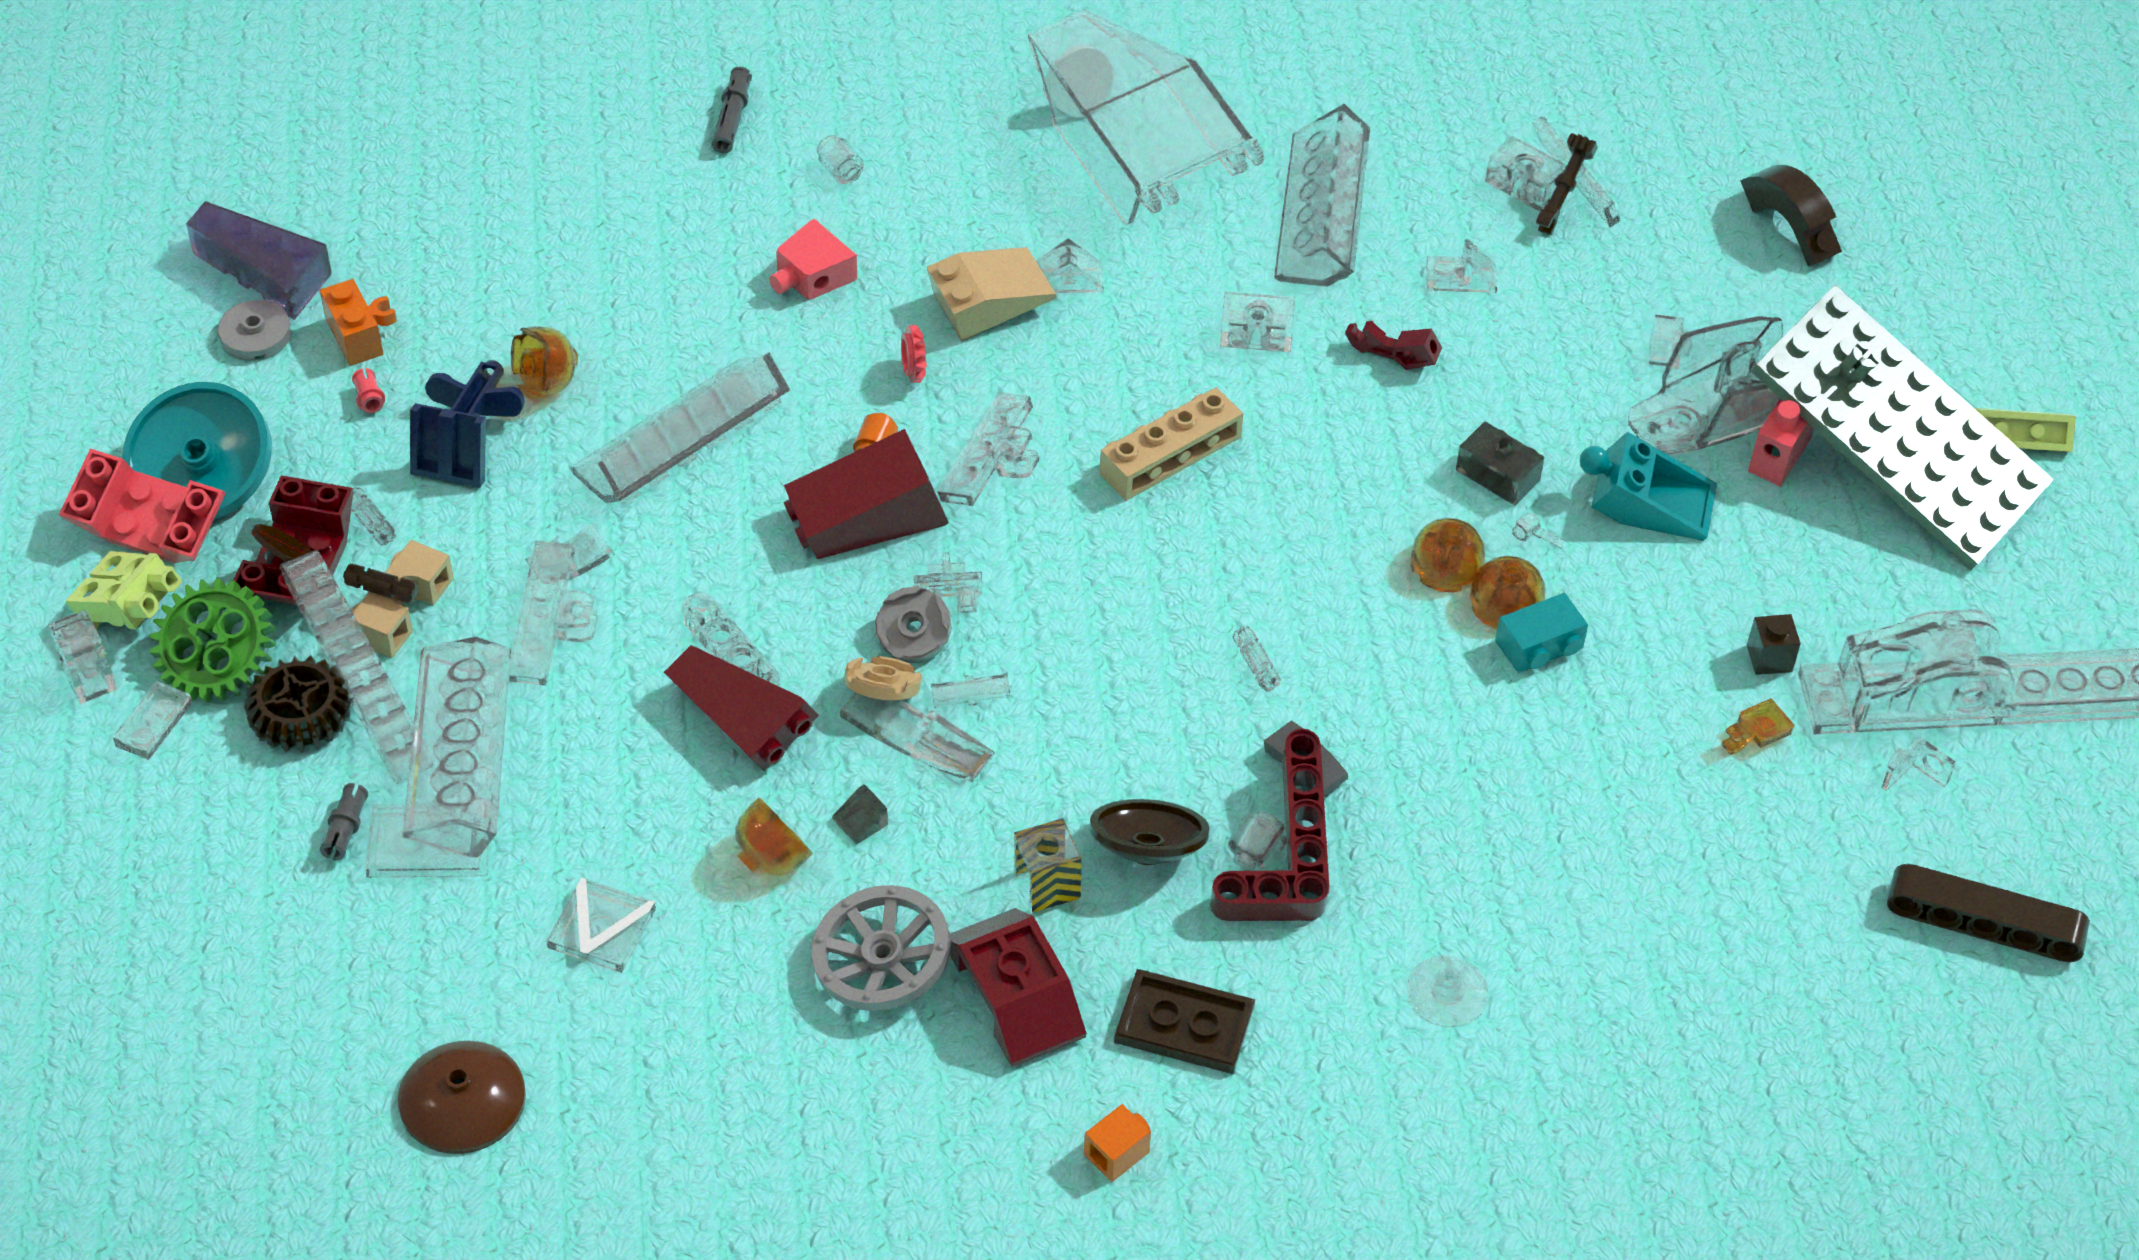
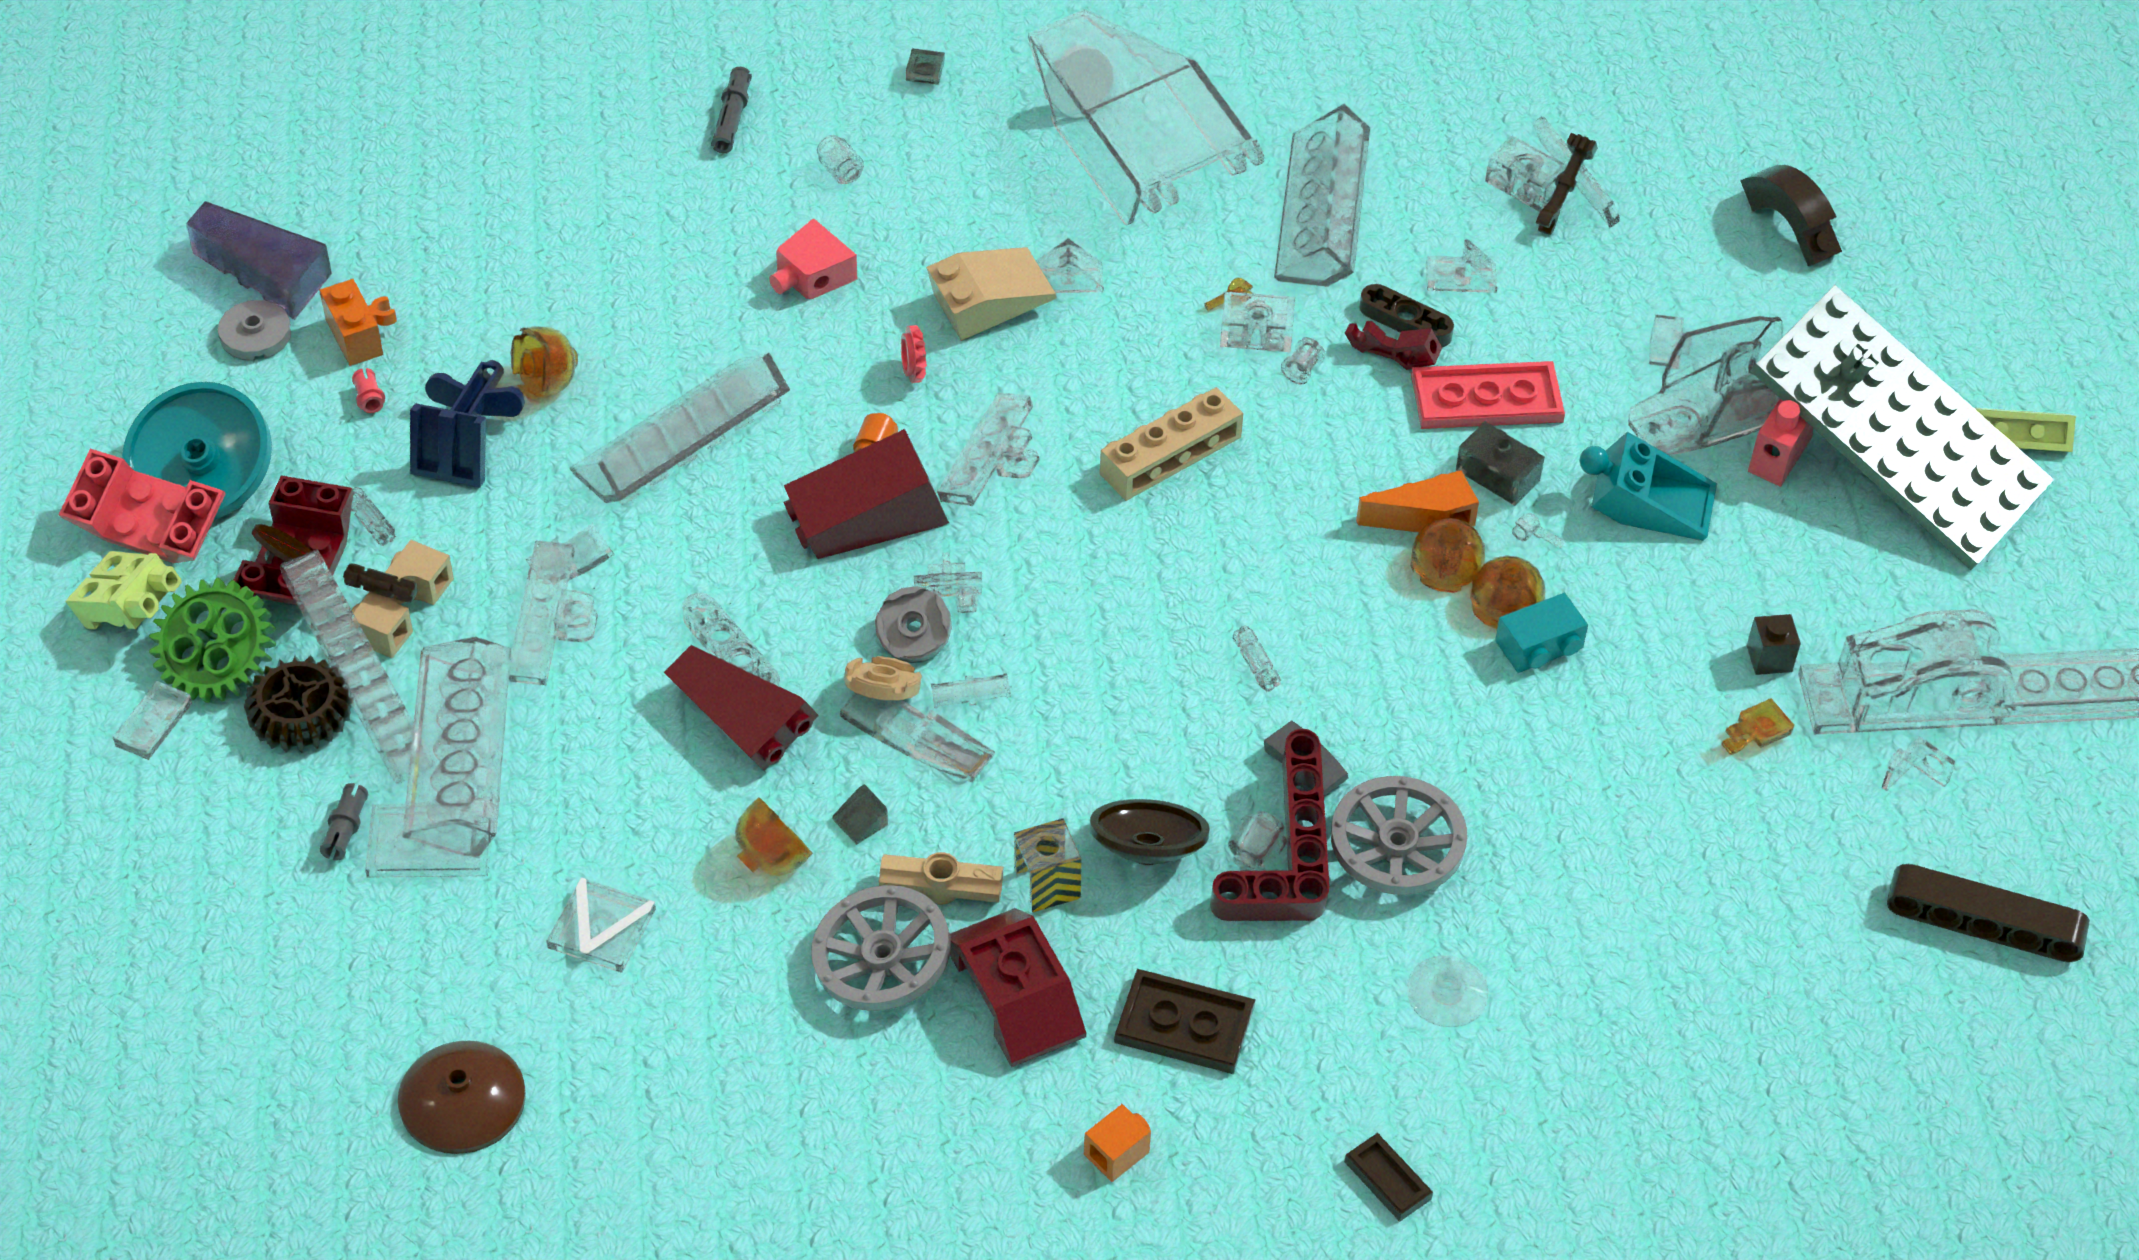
clear brick [48,610,117,704] -> none
none -> tan piece [879,852,1003,905]
none -> clear smoke plate [906,48,945,85]
none -> clear orange hand [1204,277,1253,311]
none -> clear bush [1281,337,1326,385]
none -> light grey wheel [1331,776,1467,895]
none -> dark brown tile [1344,1133,1433,1222]
none -> orange slope [1356,470,1479,535]
none -> dark brown beam [1359,284,1454,347]
none -> coral tile [1411,361,1565,429]

